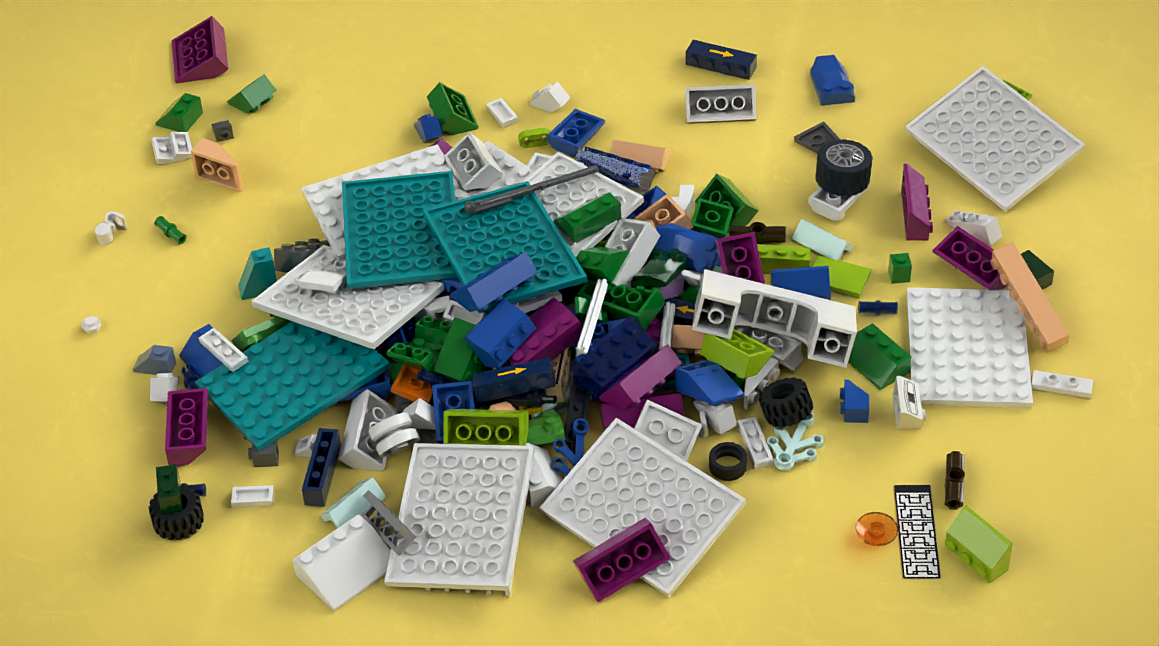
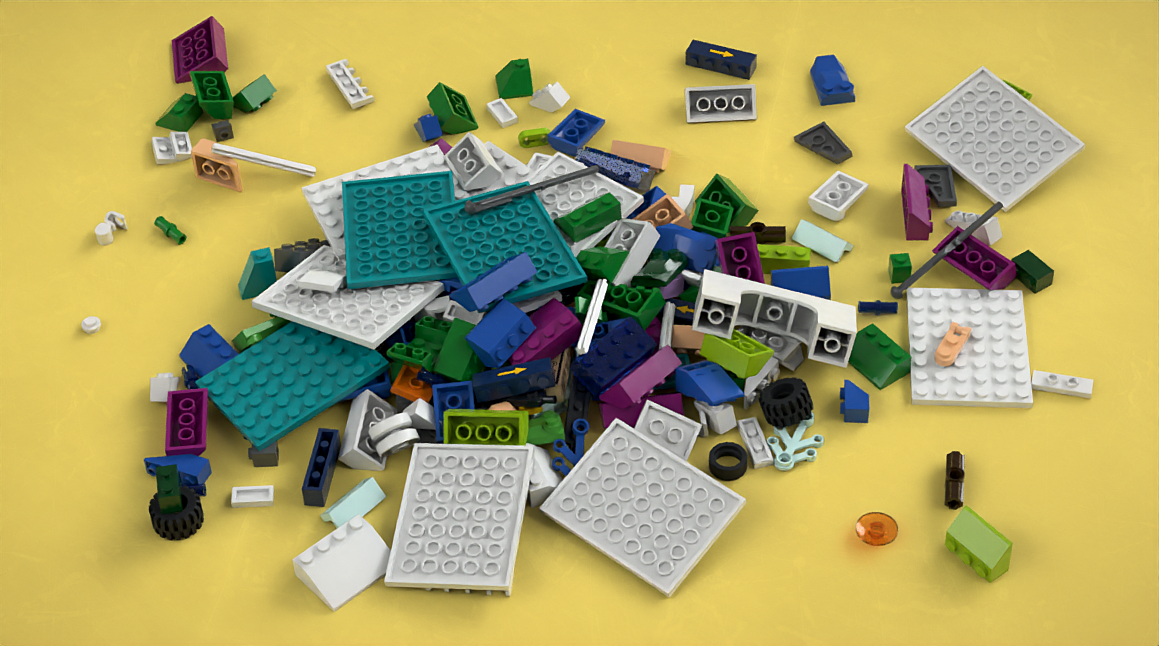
sand blue slope [133,345,176,375] -> none
white tile [199,328,249,372] -> none
white slope [294,434,317,457] -> none
light grey fence [361,490,416,556] -> none
magenta slope [573,518,671,602] -> none
lime tile [812,255,871,298] -> none
black wheel [815,139,873,196] -> none
white slope [892,376,926,430] -> none
sticker [894,485,941,579] -> none
light nougat brick [990,242,1069,352] -> none
none -> blue slope [144,454,212,490]
none -> green slope [190,71,234,119]
none -> white axle [212,143,316,177]
none -> white hinge [326,59,375,109]
none -> green slope [495,58,533,99]
none -> dark grey bar [891,201,1003,299]
none -> dark grey wing [914,165,957,207]
none -> light nougat plate [934,322,972,366]

